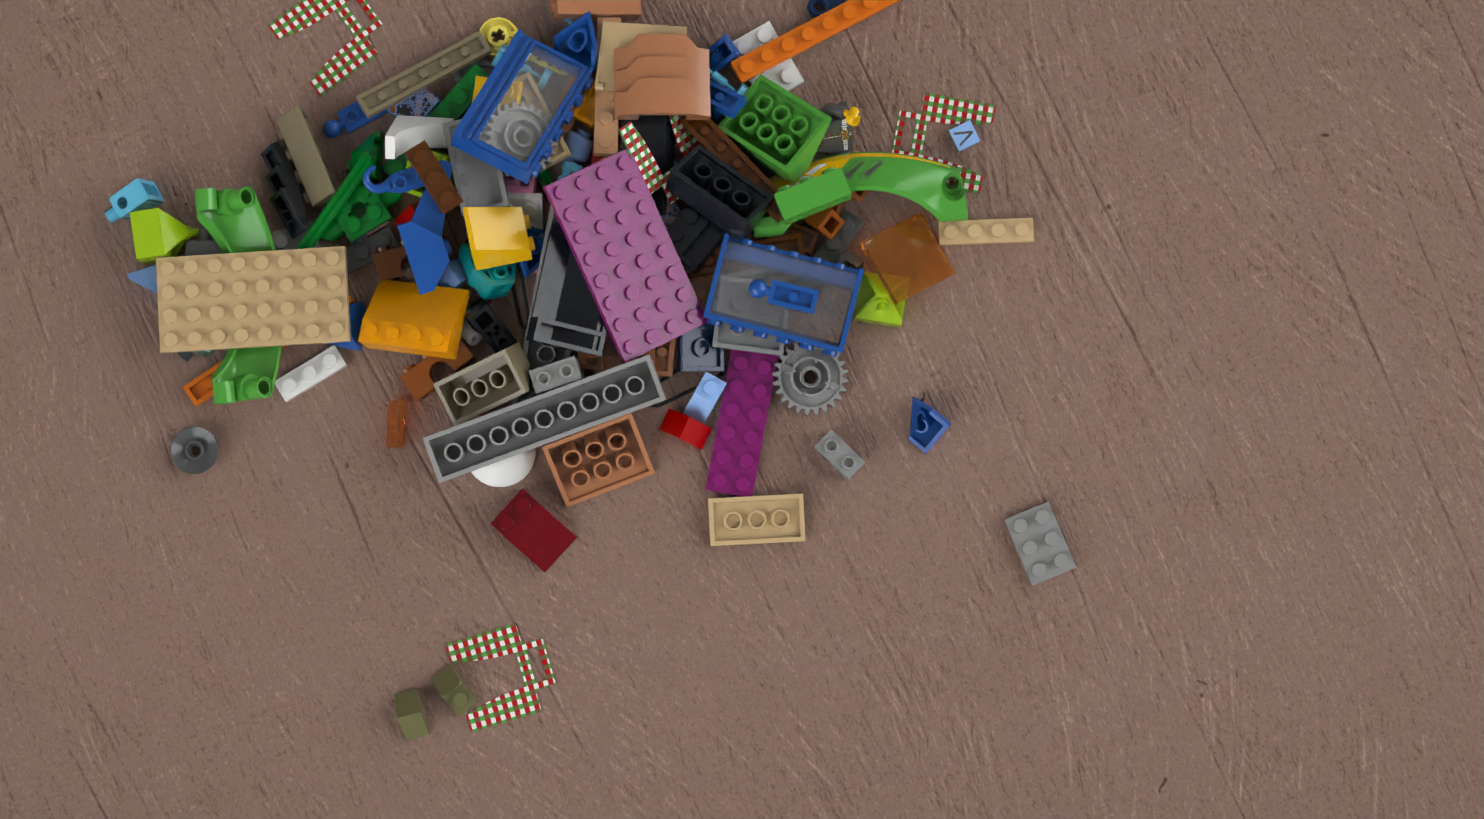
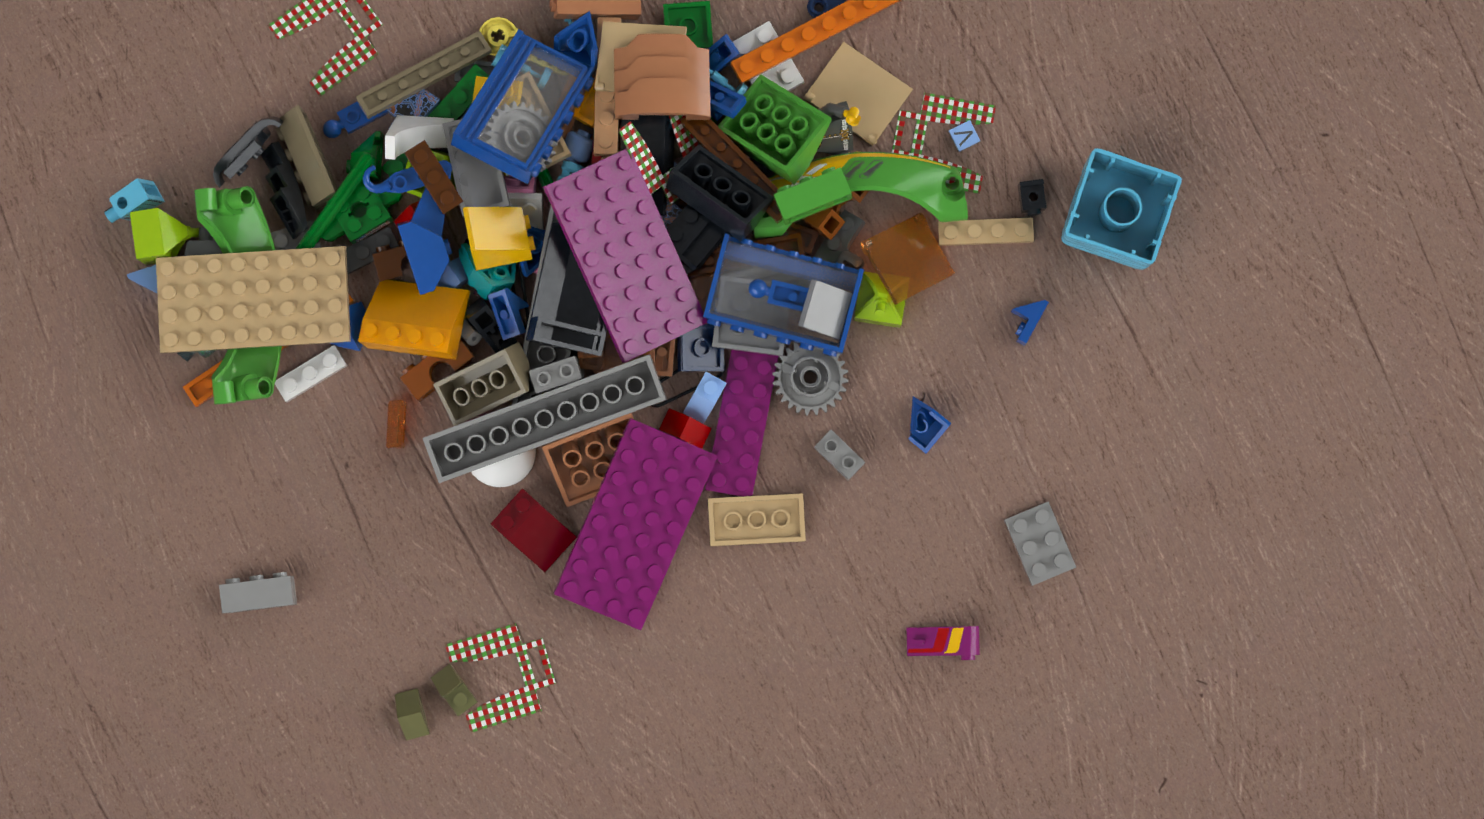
dark grey dish [171,427,218,474] -> none
none -> black plate [213,116,284,188]
none -> light grey brick [219,572,297,614]
none -> blue slope [488,288,529,340]
none -> magenta plate [553,418,717,630]
none -> green plate [663,1,713,49]
none -> light grey tile [798,280,852,339]
none -> tan piece [803,42,913,146]
none -> magenta door [906,626,980,660]
none -> blue slope [1011,300,1049,346]
none -> black brick [1018,179,1047,216]
none -> medium azure brick [1061,148,1182,270]

